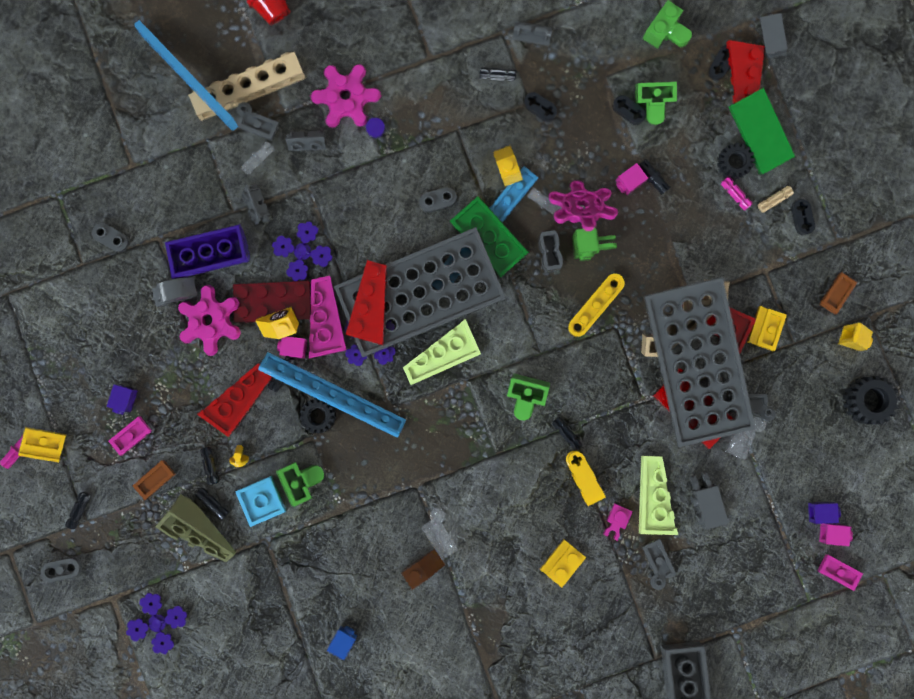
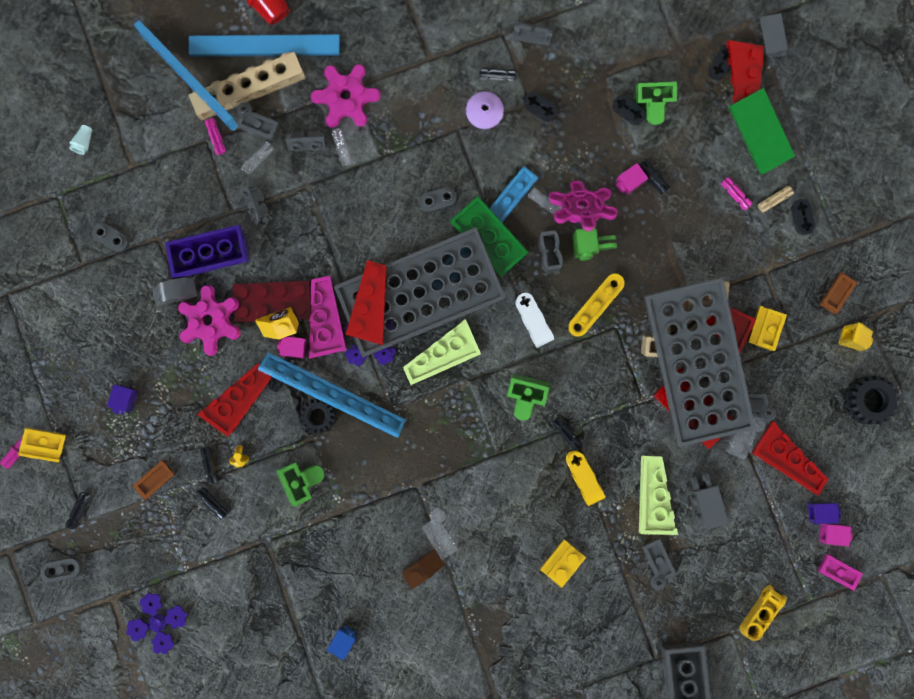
dark pink plate [108,416,152,456] -> none
olive wedge [155,494,236,562] -> none
medium azure tile [235,476,286,527] -> none
dark purple plant [272,222,332,281] -> none
dark purple tile [366,118,385,138] -> none
yellow slope [493,145,523,186] -> none
dark pink plate [603,503,633,541] -> none
bright green brick [642,0,692,49] -> none
black tyre [717,143,755,180] -> none
none -> light aqua cone [70,125,93,155]
none -> dark azure tile [189,35,340,57]
none -> dark pink axle [205,118,226,155]
none -> clear axle [332,128,354,167]
none -> lavender dish [466,92,504,129]
none -> white piece [515,293,554,348]
none -> yellow piece [740,585,787,641]
none -> red wing [751,421,829,496]

